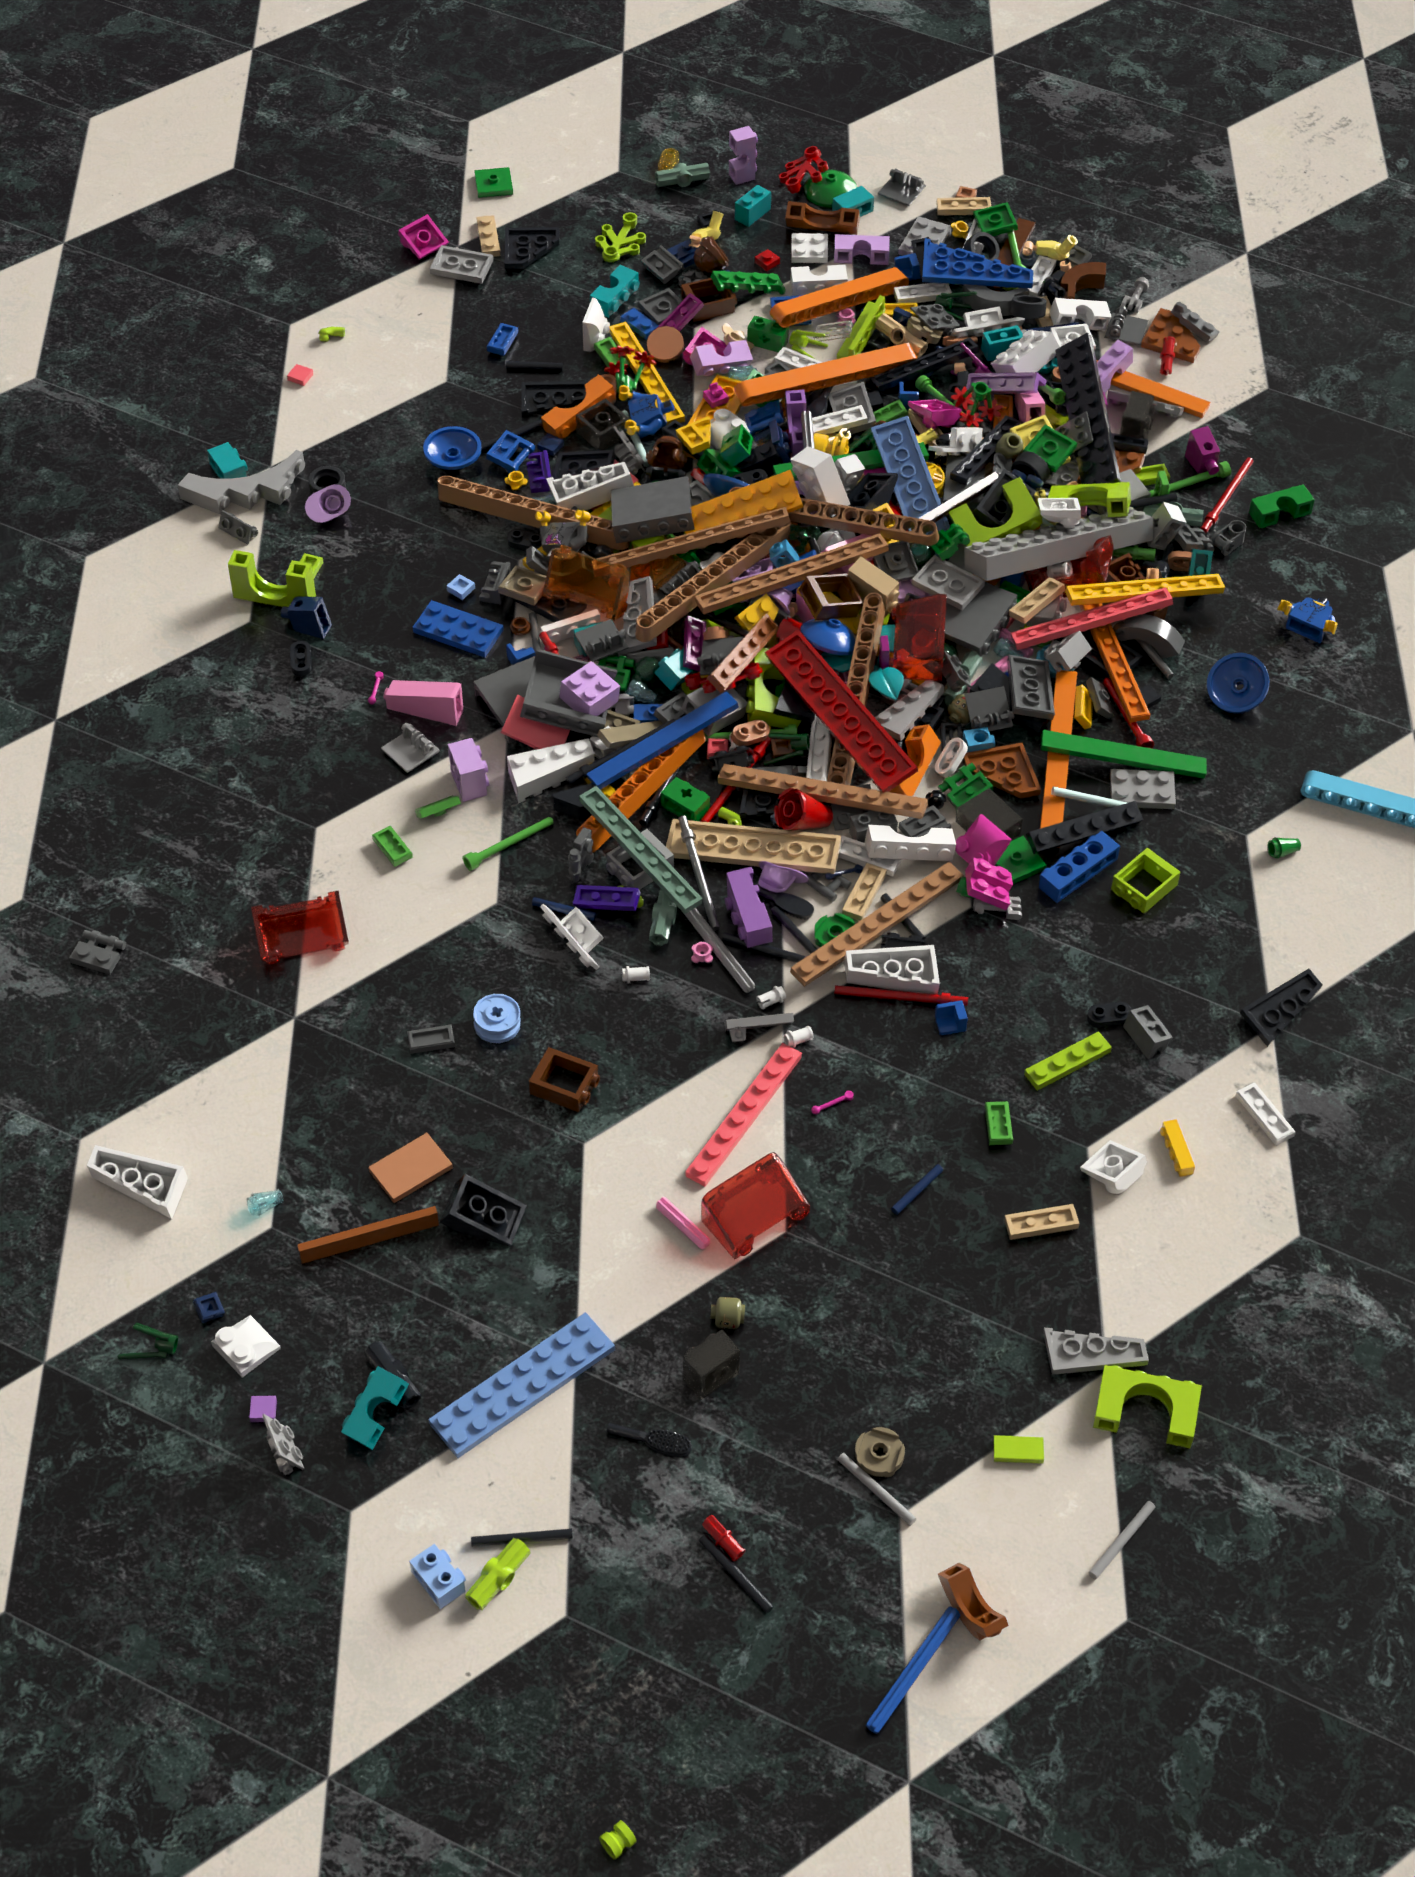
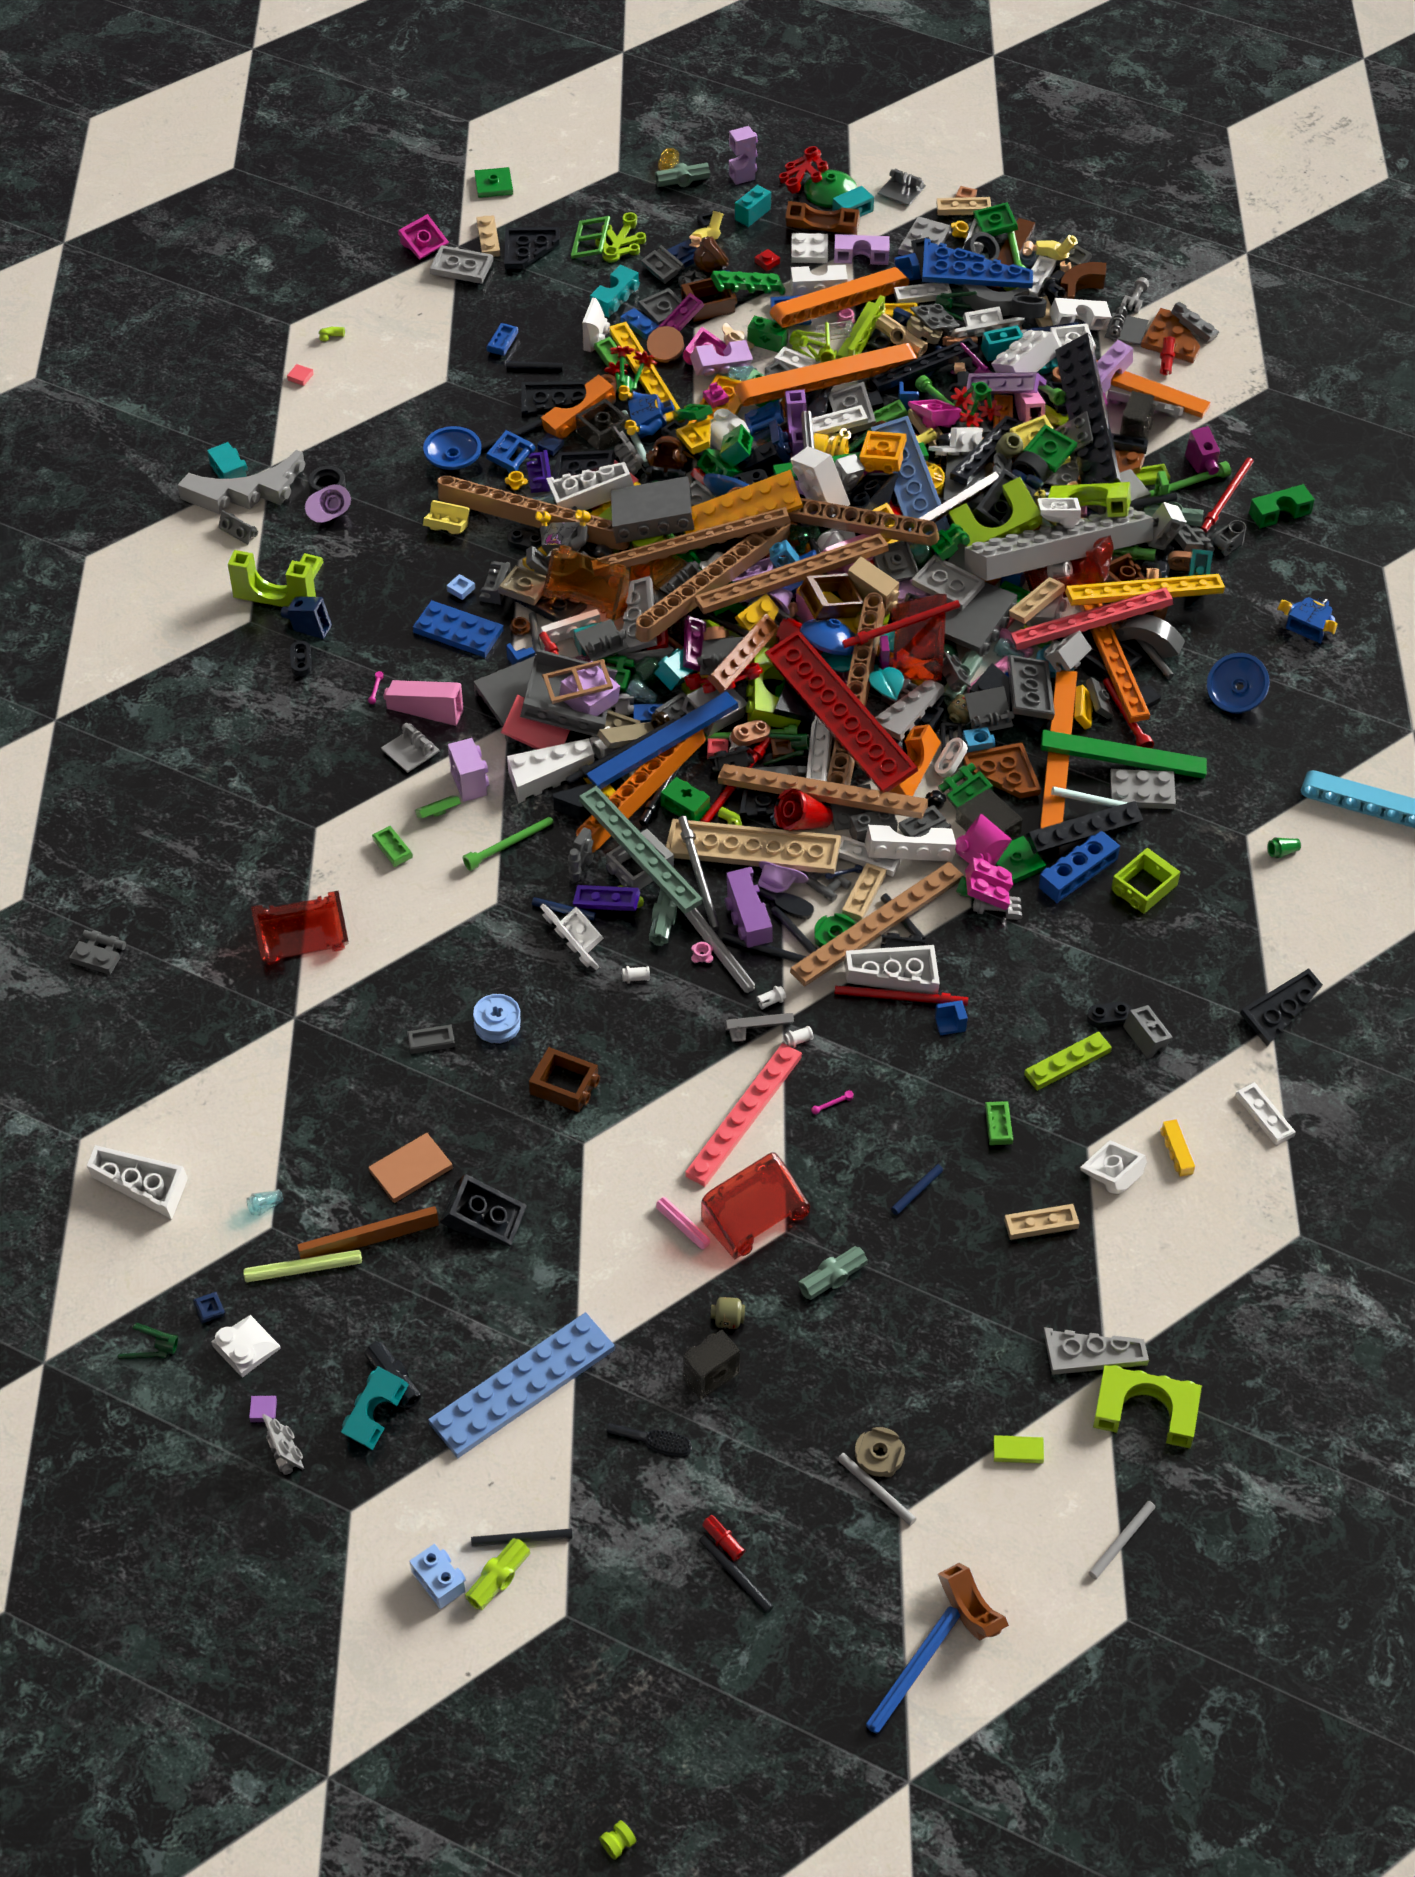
none -> yellowish green axle [244,1250,362,1282]
none -> light yellow bracket [423,500,469,534]
none -> medium nougat window [542,659,613,704]
none -> bright green window [571,216,610,259]
none -> dark brown plate [651,711,670,729]
none -> green plate [673,404,713,422]
none -> sand green piece [798,1246,868,1300]
none -> lime plant [807,322,838,363]
none -> red bar [842,600,960,649]
none -> light orange plate [859,431,907,474]

